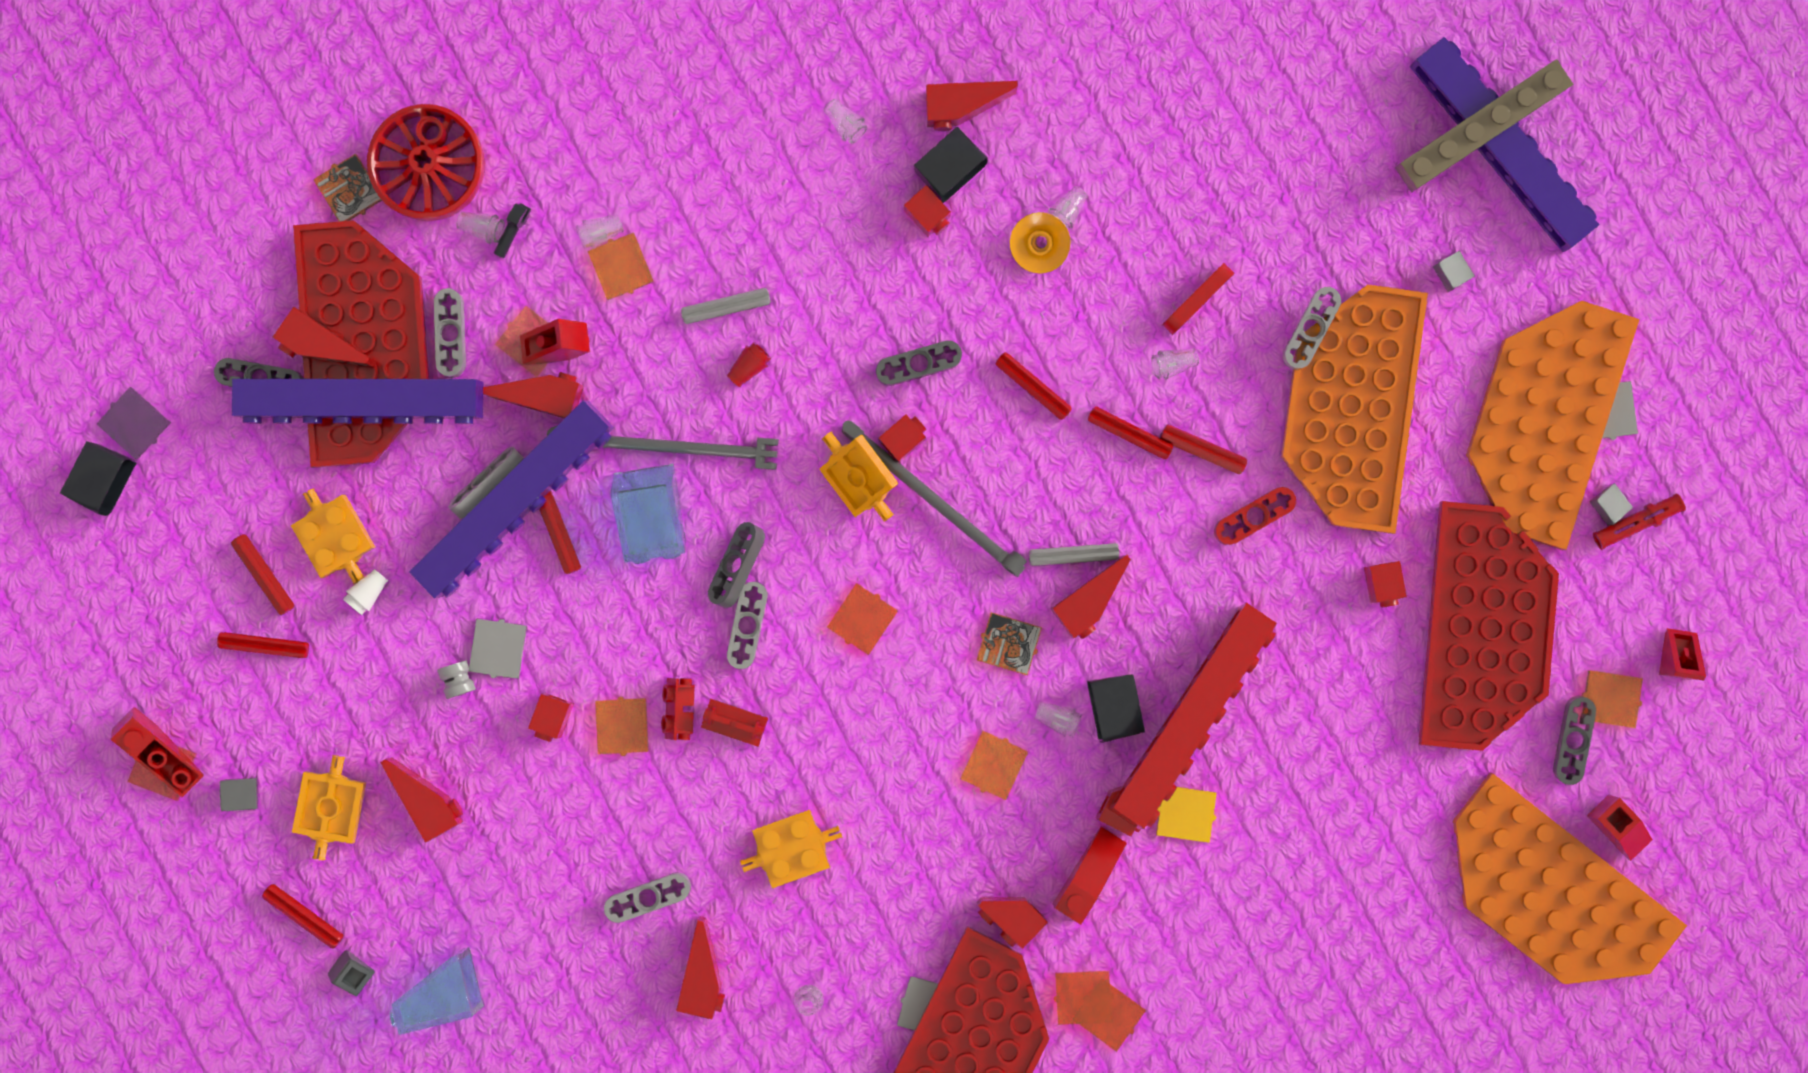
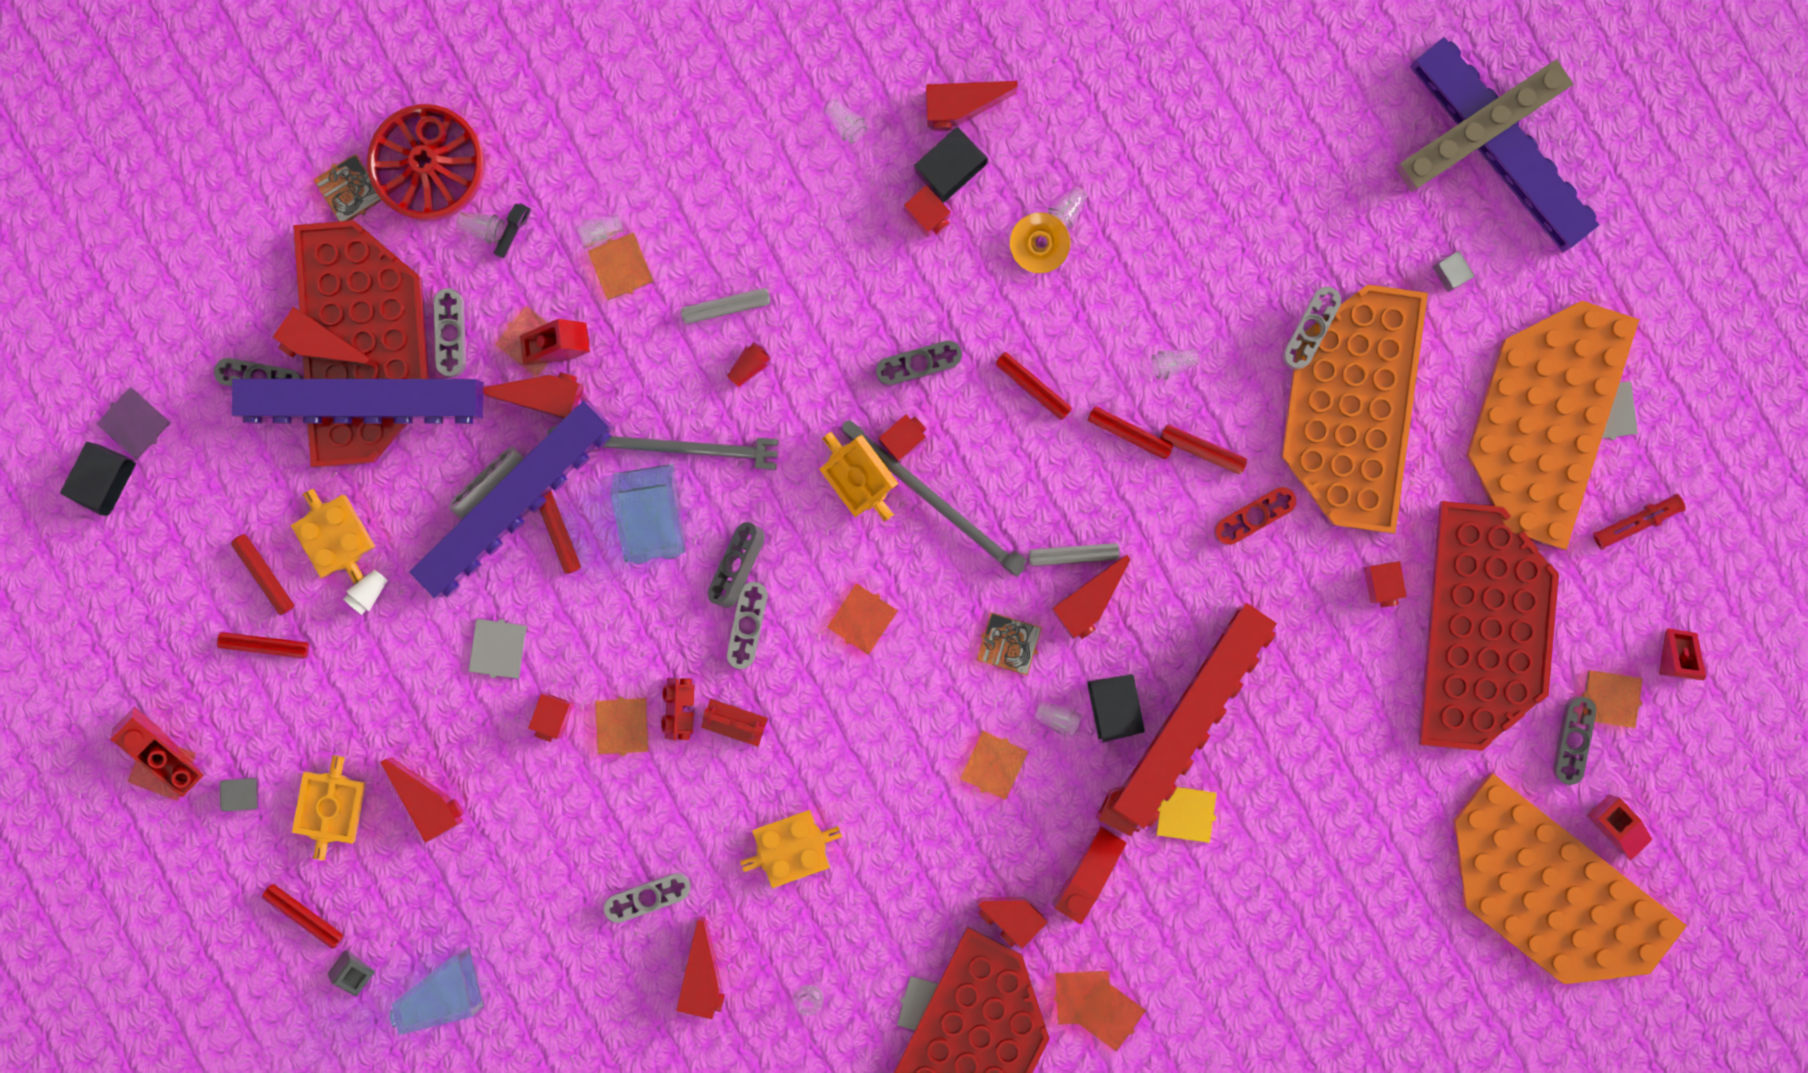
light grey wheel [437,660,476,699] -> none
red beam [1162,263,1235,335] -> none
slope [1589,483,1633,526] -> none

